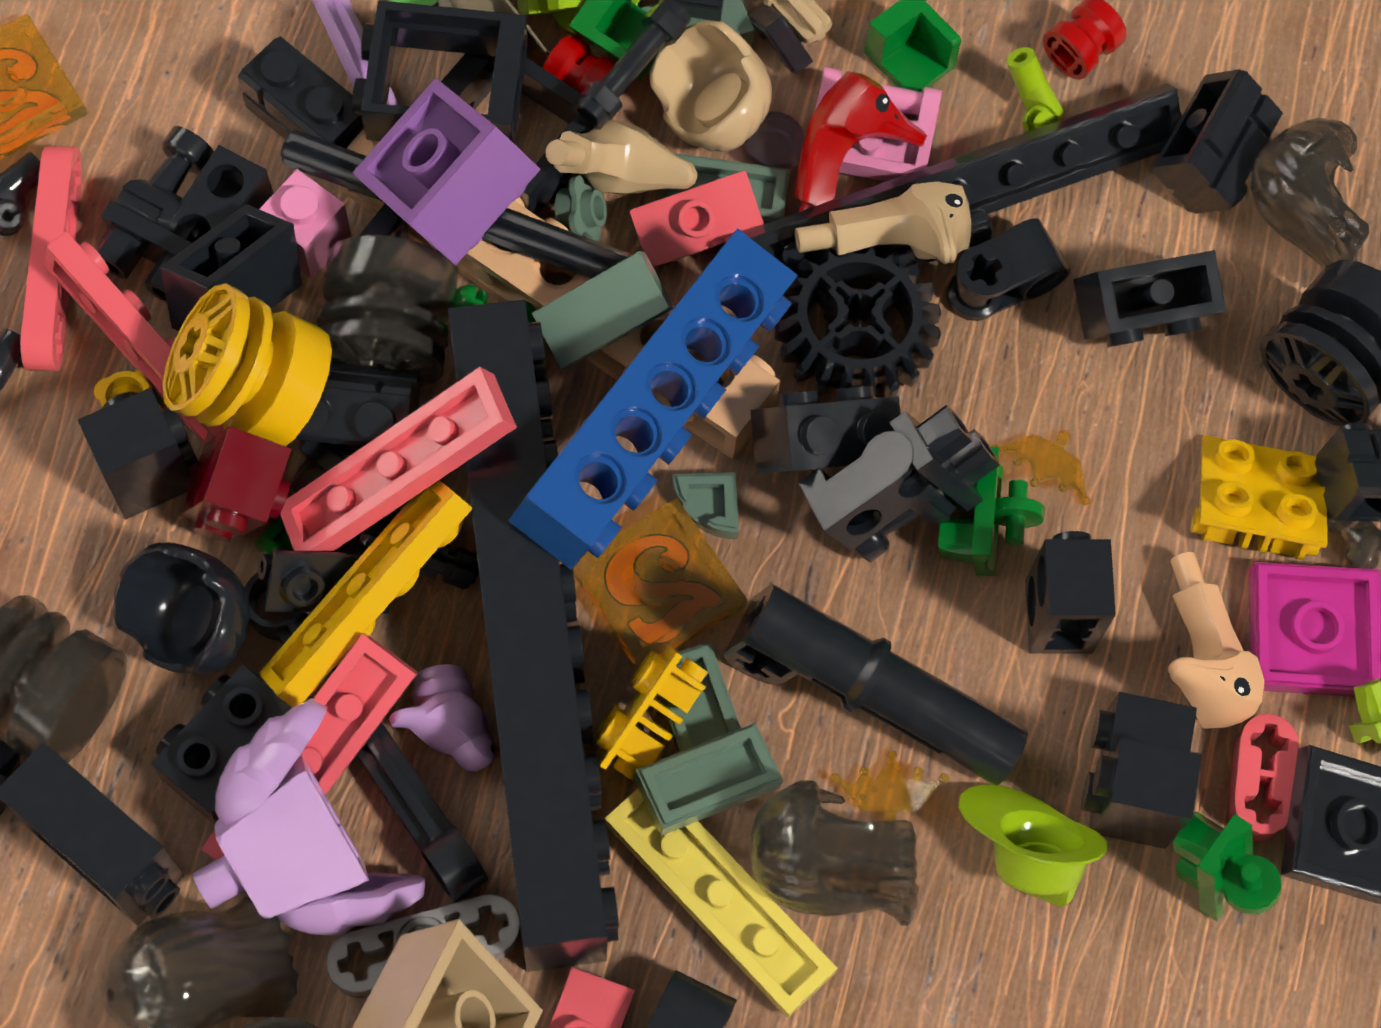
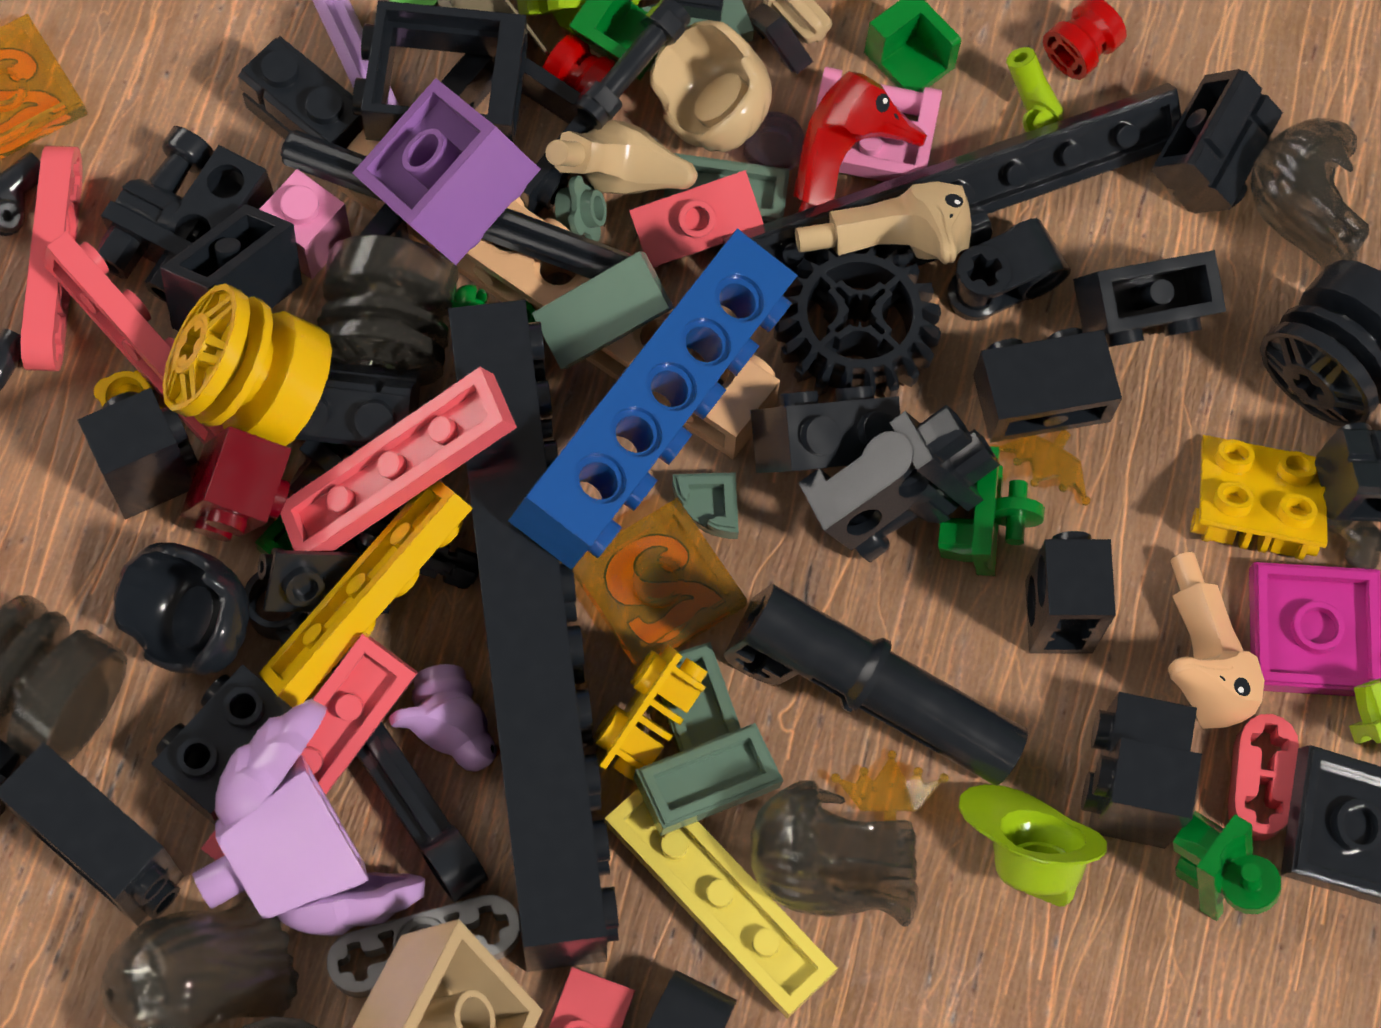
none -> black brick [973,328,1122,443]

